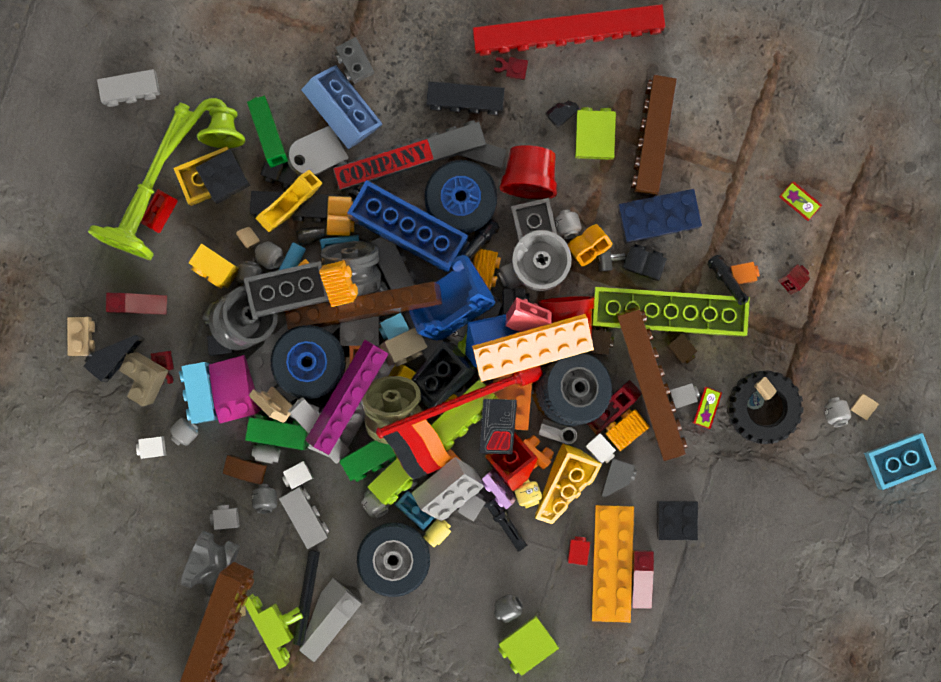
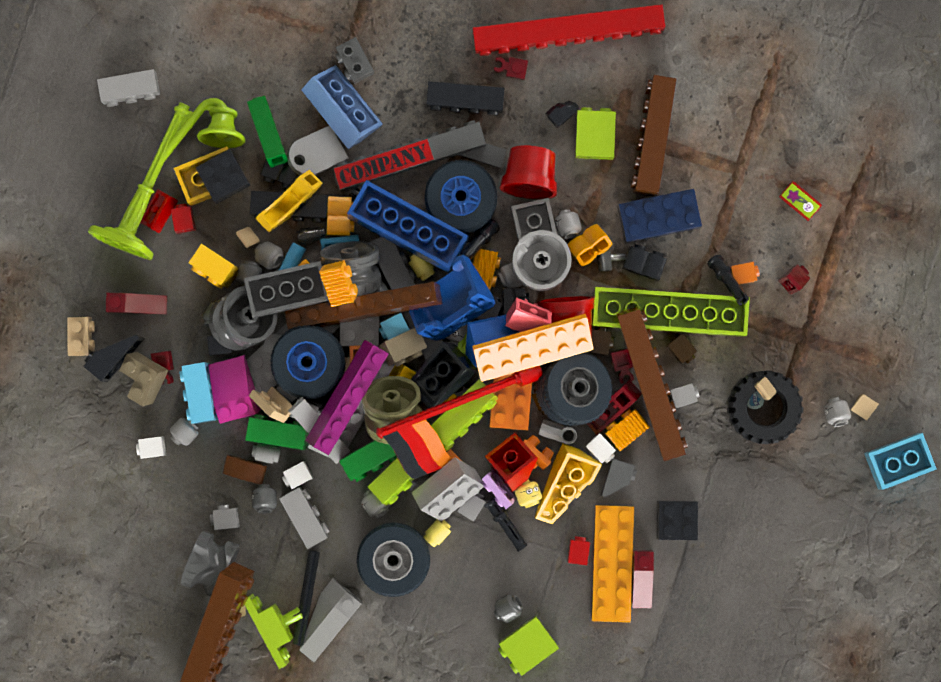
dark azure brick [395,490,434,530] -> none
black sticker [479,399,517,454] -> none
slope [692,387,722,429] -> none
none -> red brick [171,204,196,234]
none -> light yellow brick [409,255,435,281]
none -> dark red plate [610,348,634,384]

